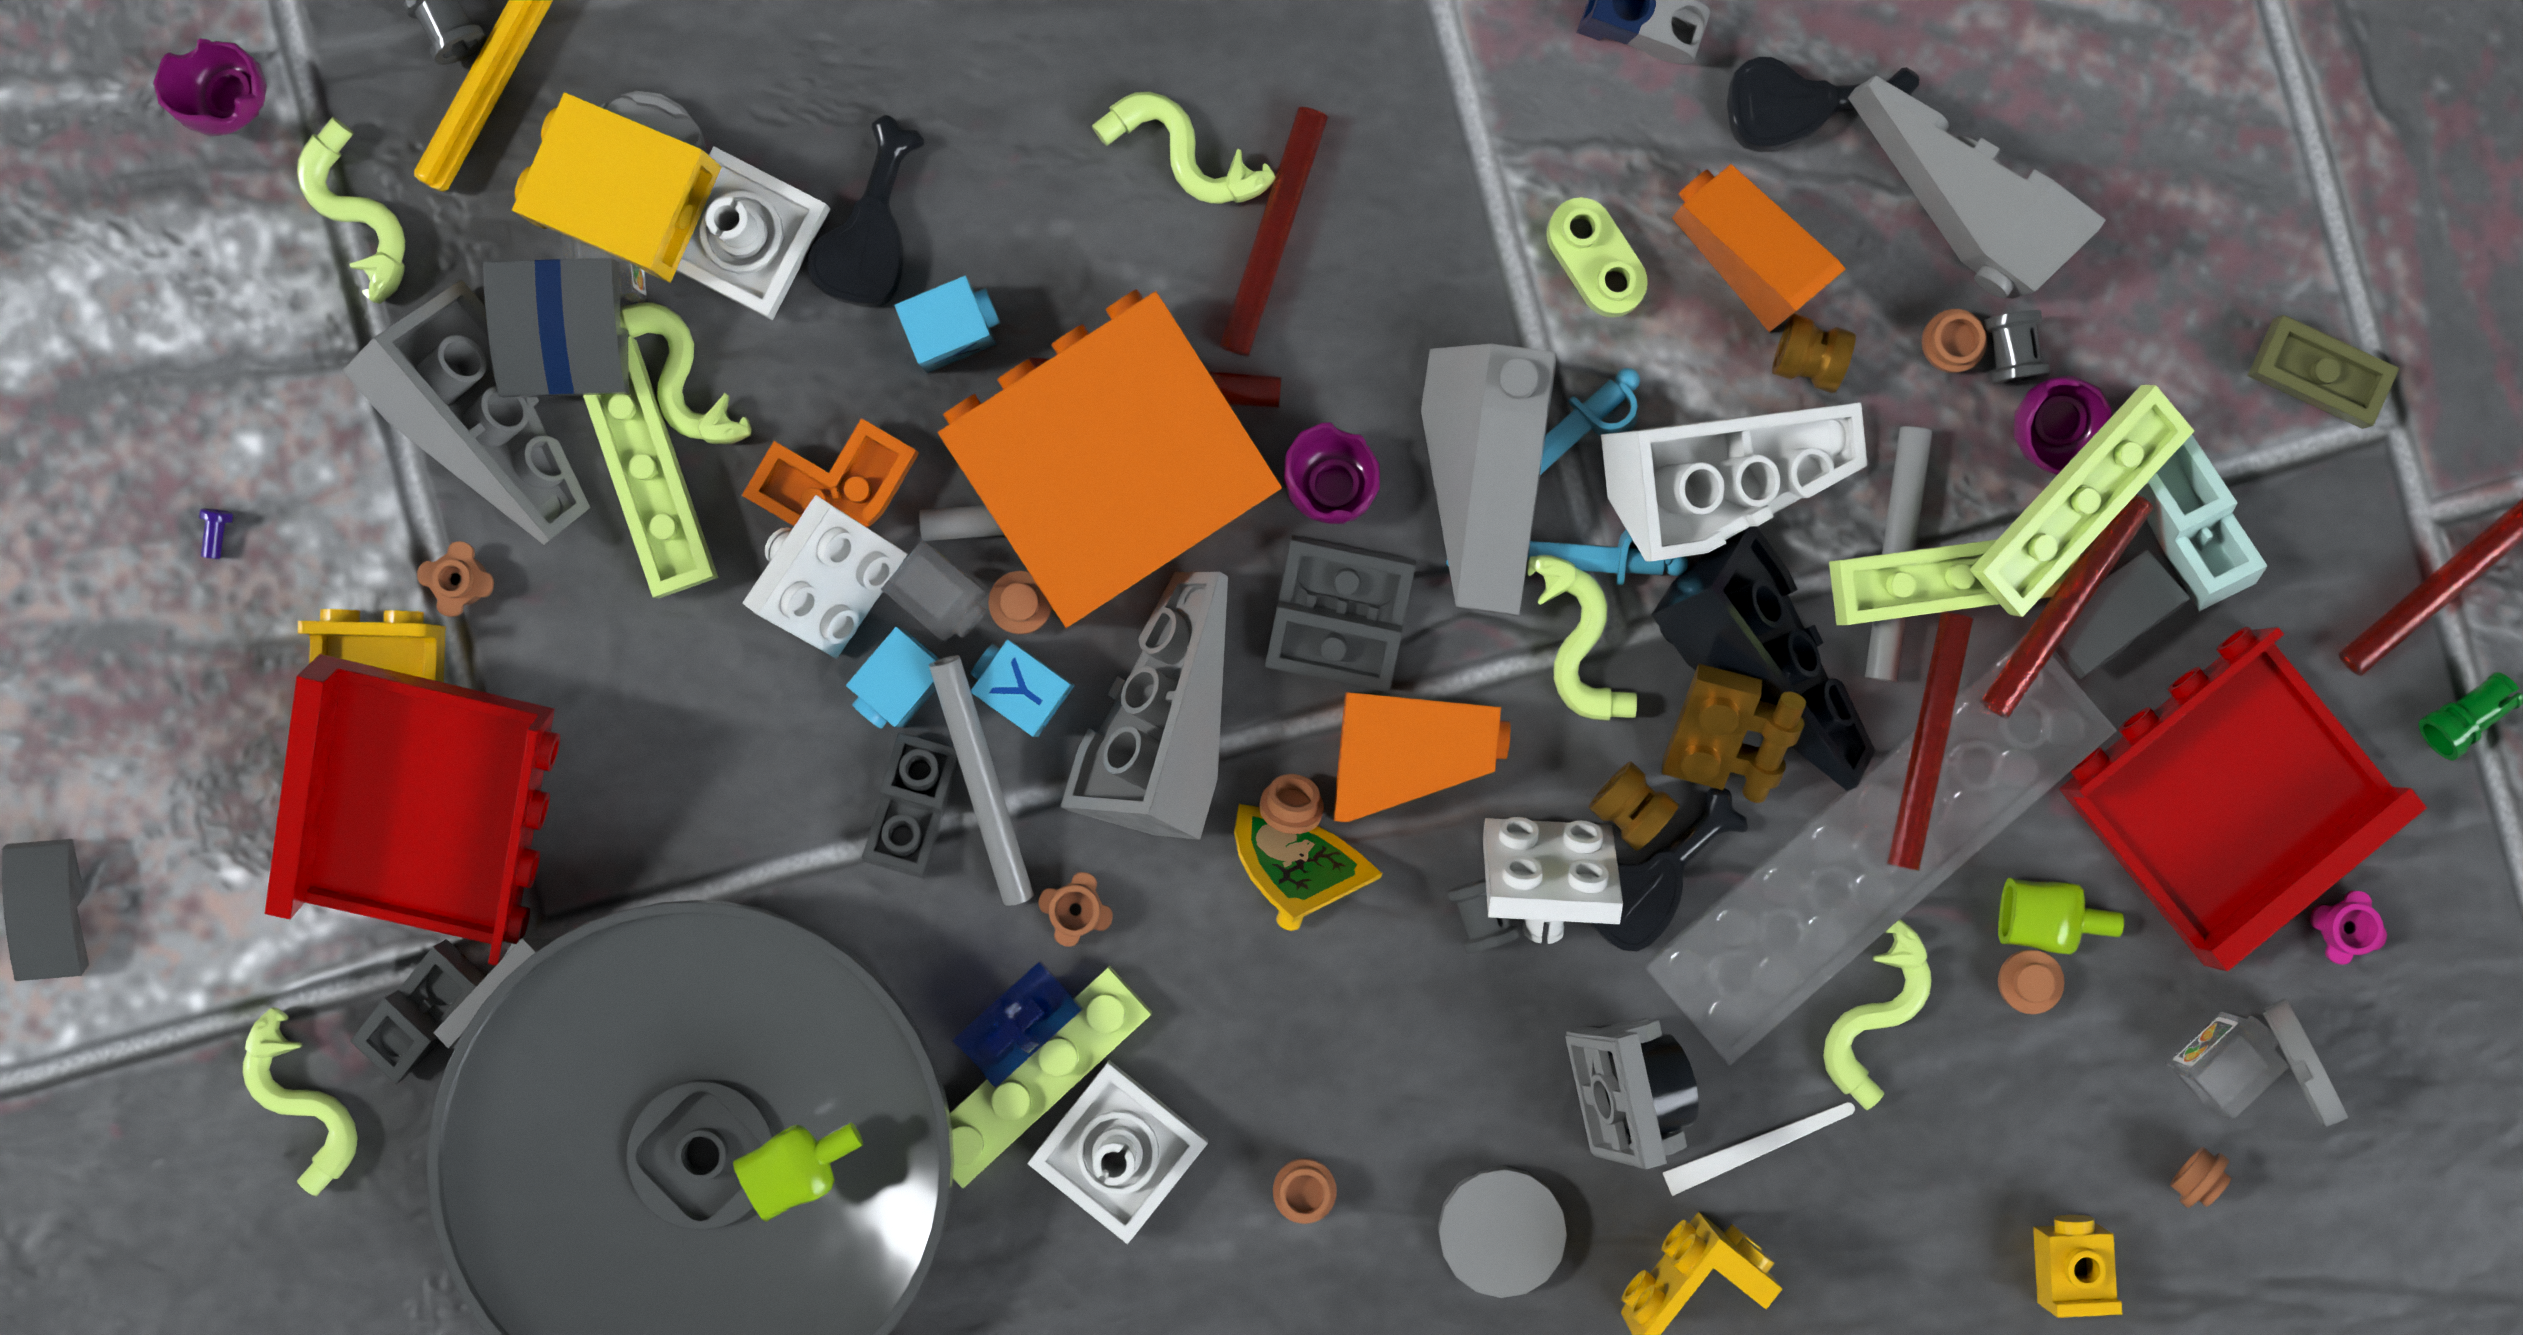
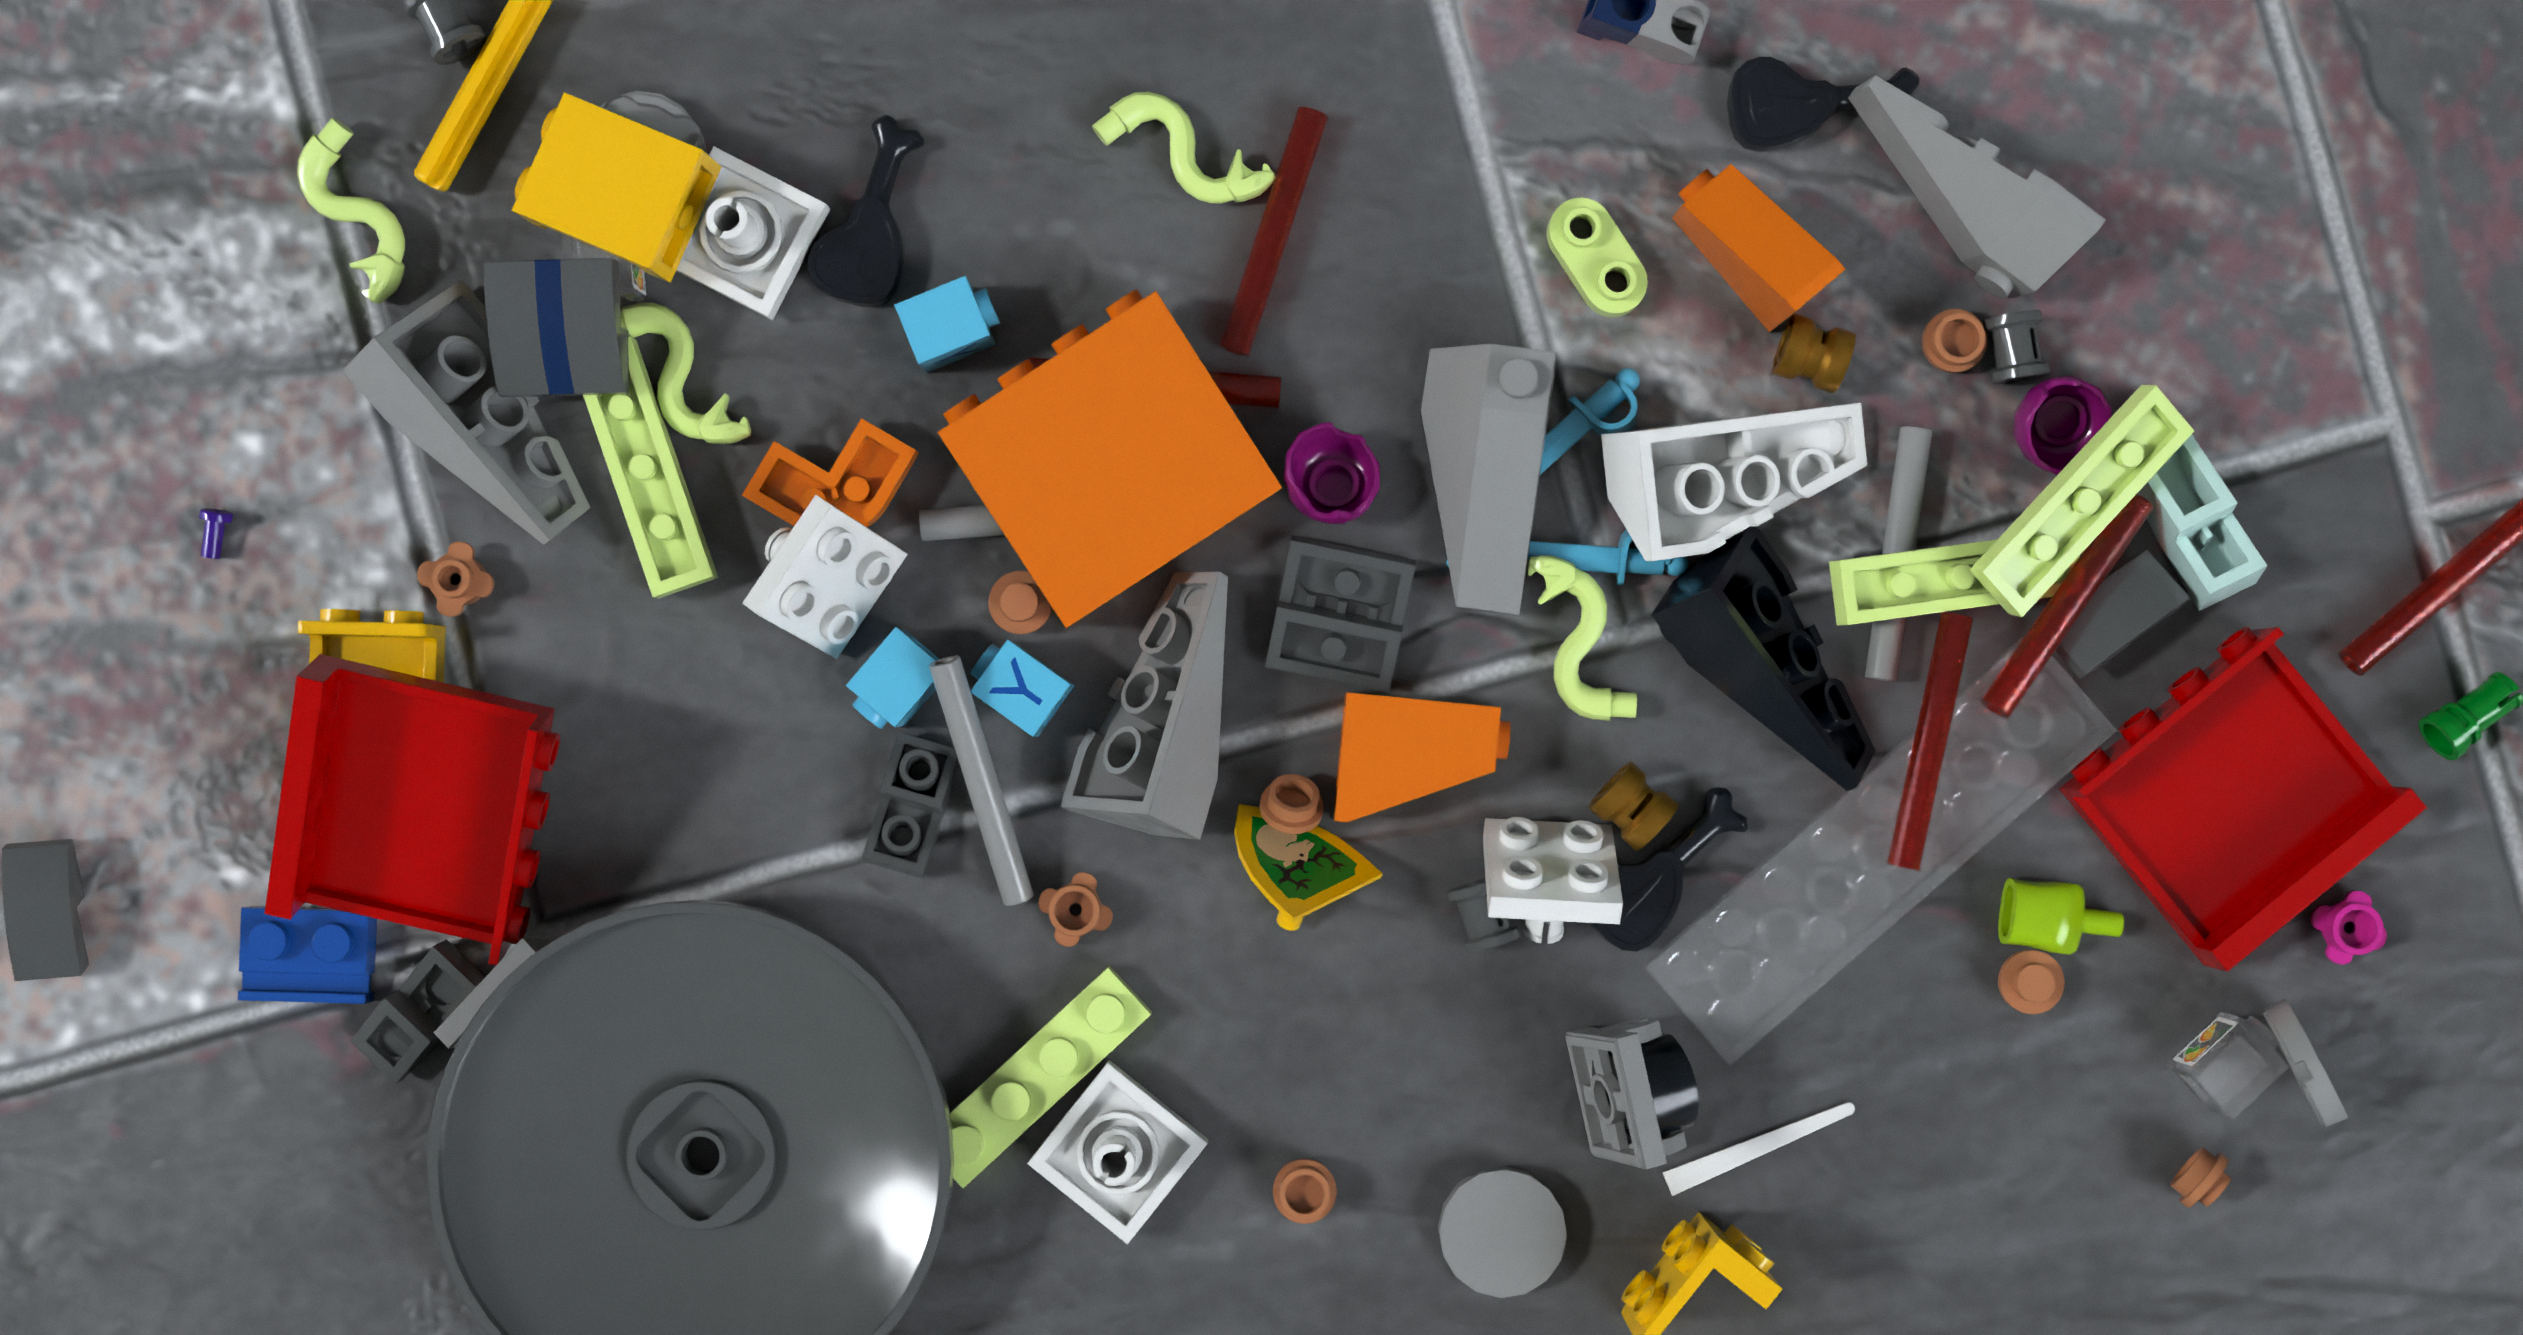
magenta hair [153,38,267,136] -> none
yellowish green animal [243,1007,358,1196] -> none
lime piece [733,1122,863,1222] -> none
clear brick [881,540,988,641] -> none
clear blue hips [953,960,1083,1088] -> none
pearl gold plate [1661,664,1806,803] -> none
yellowish green animal [1823,919,1932,1110] -> none
yellow brick [2033,1215,2122,1318] -> none
olive plate [2247,315,2400,429] -> none
none -> blue plate [238,906,377,1004]

